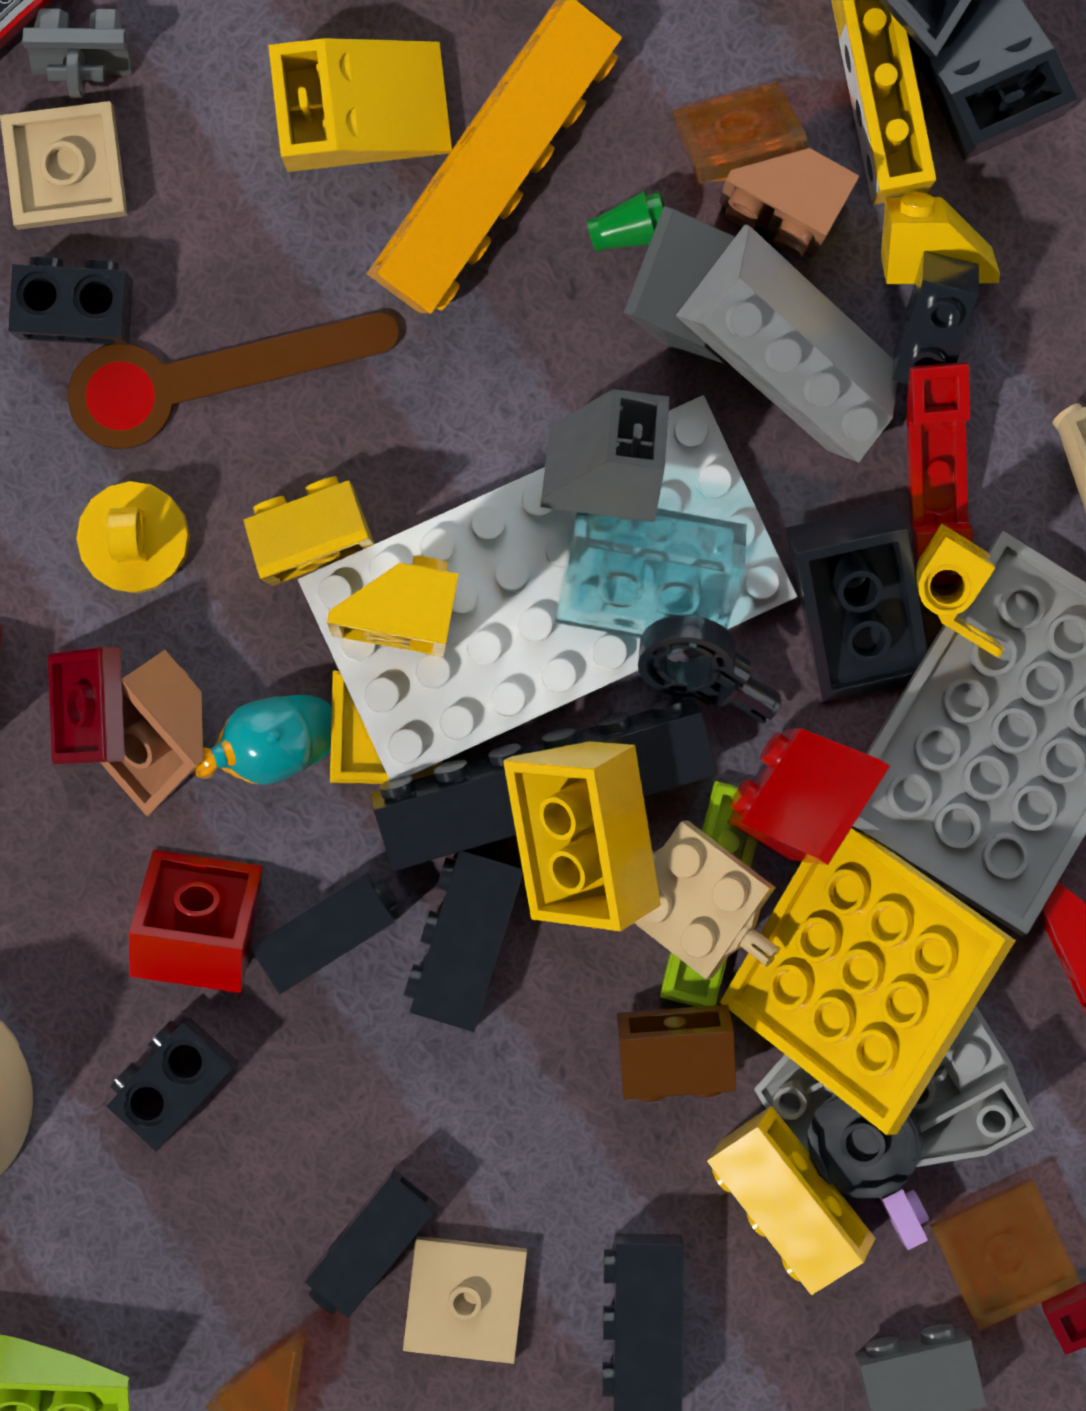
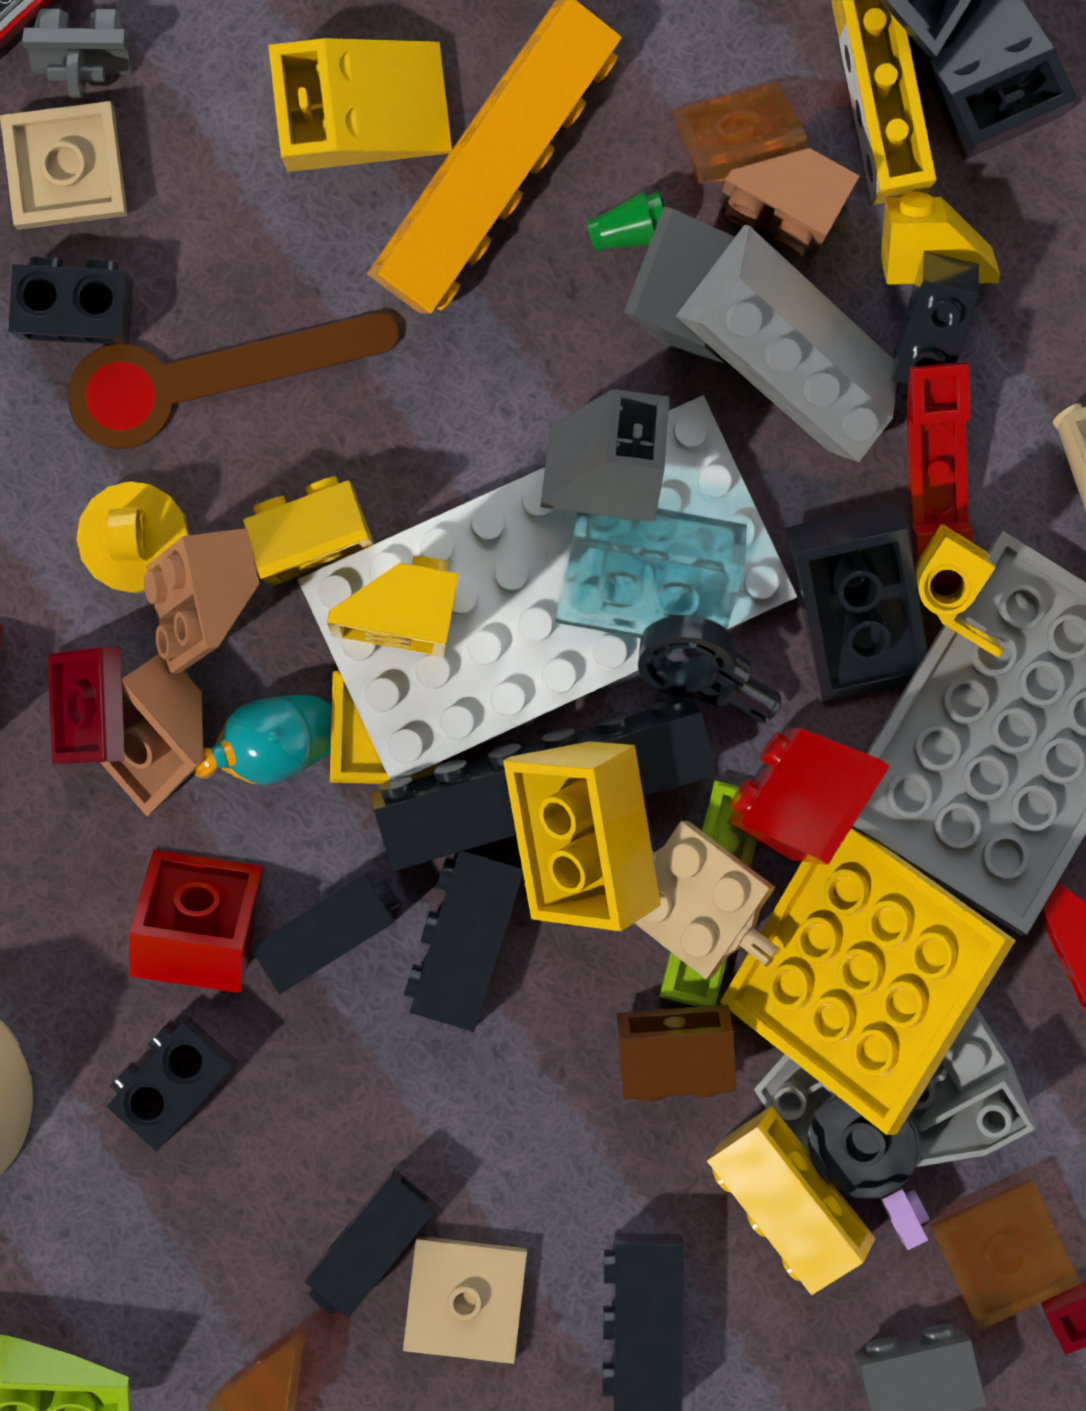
none -> nougat slope [144,528,259,674]

